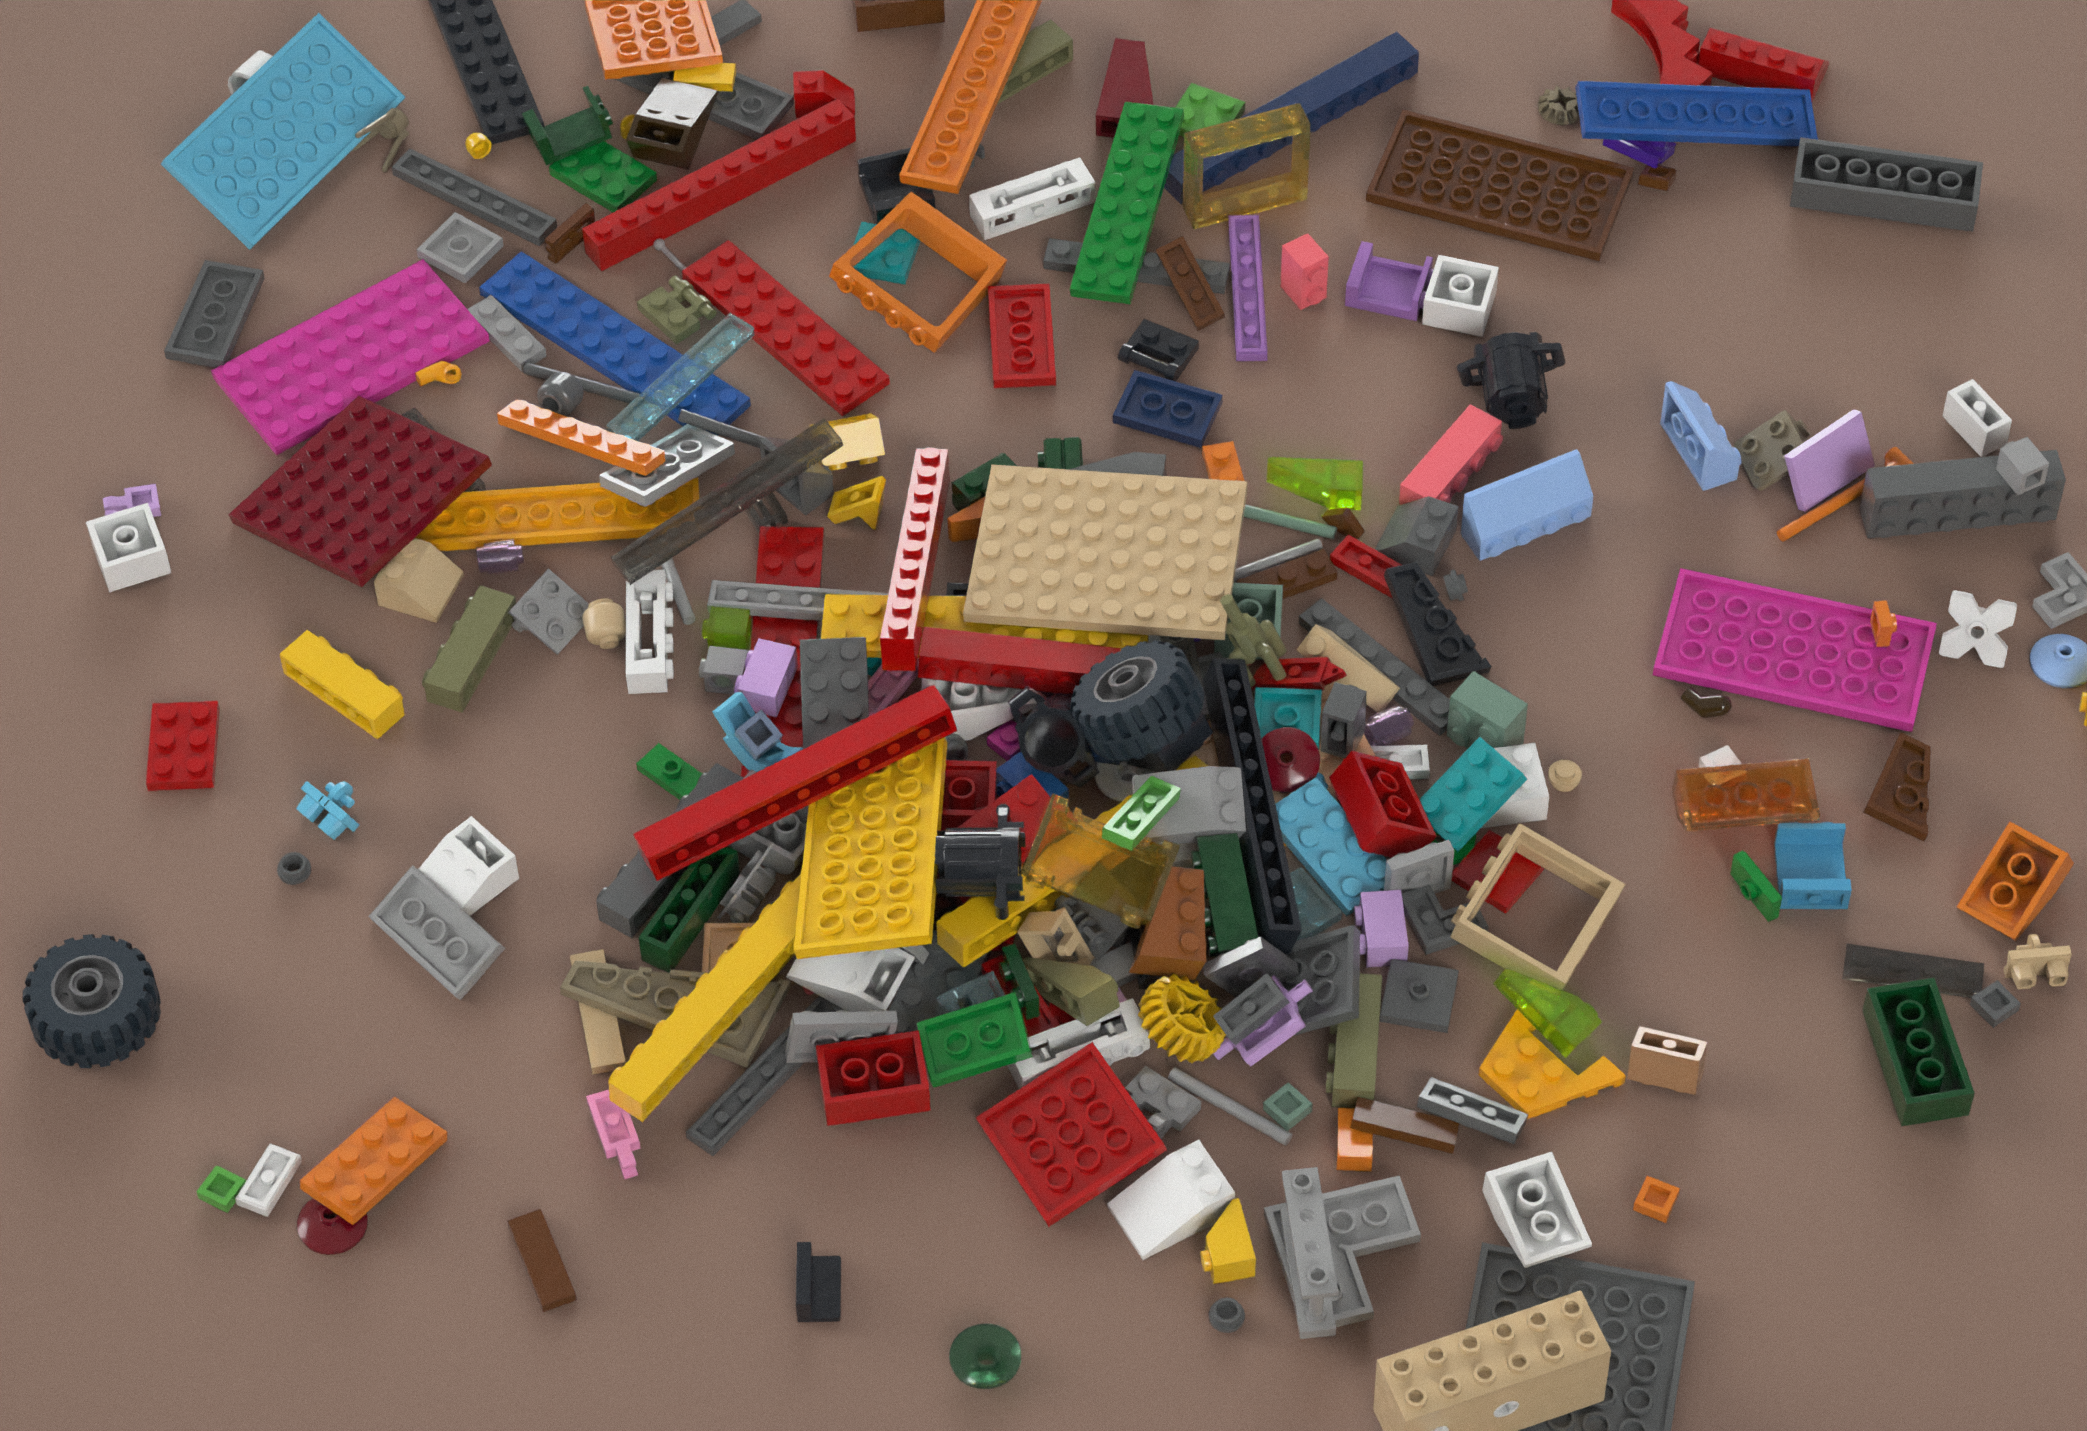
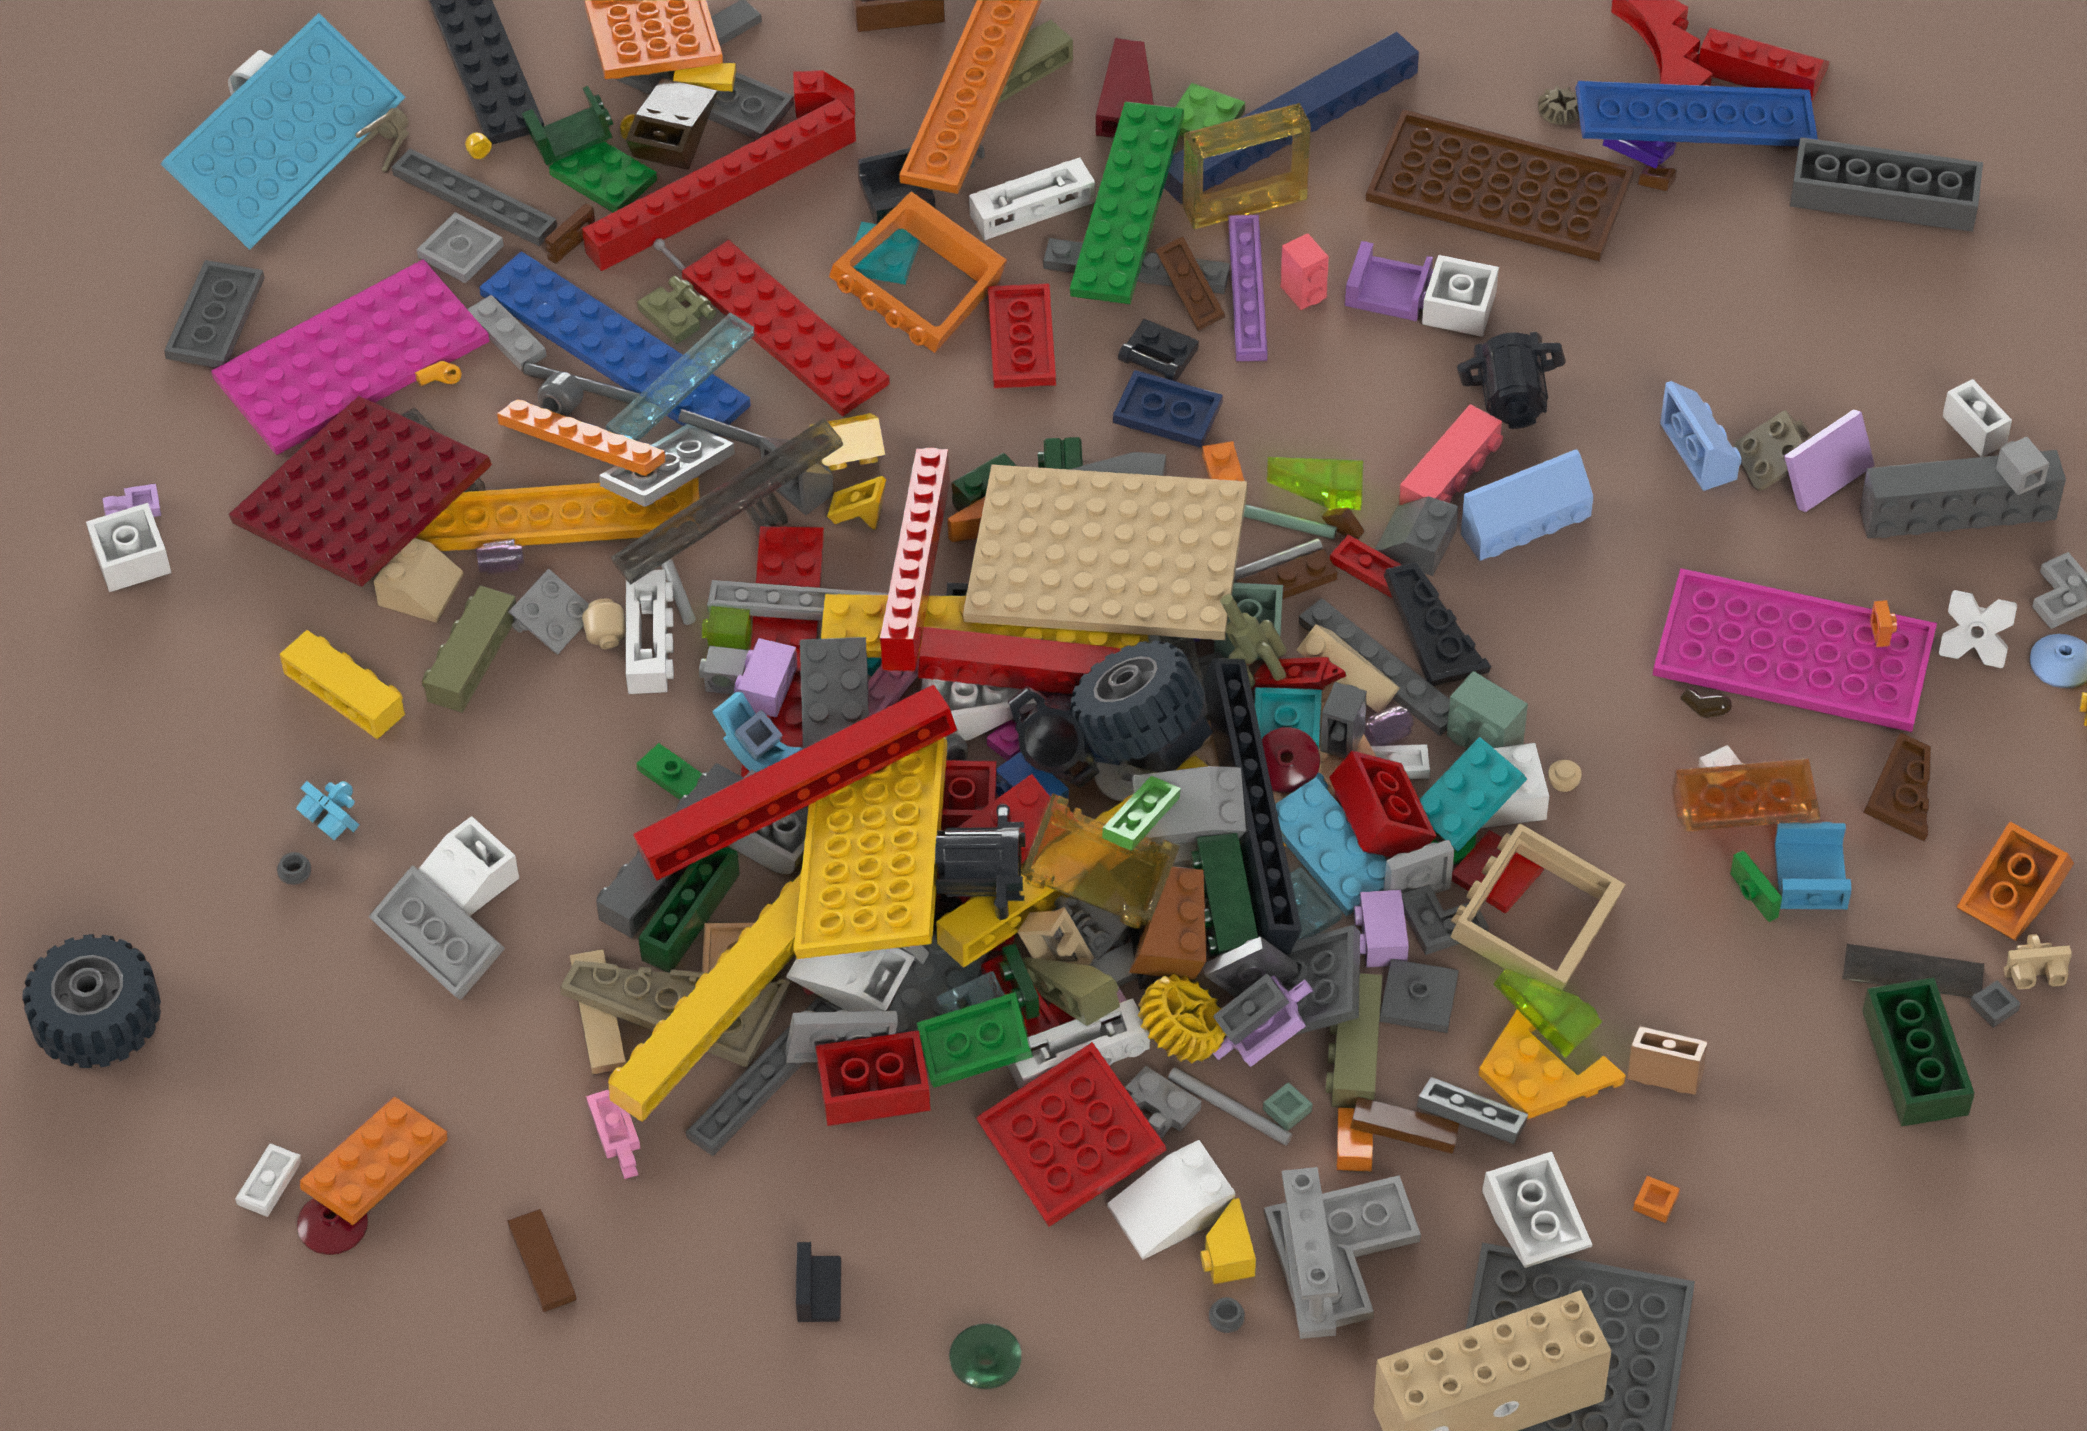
red plate [146,701,220,791] -> none
bright green plate [196,1165,246,1213] -> none
light grey hinge [718,843,776,923] -> none
dark grey plate [1443,569,1468,601] -> none
orange bar [1777,447,1914,542] -> none

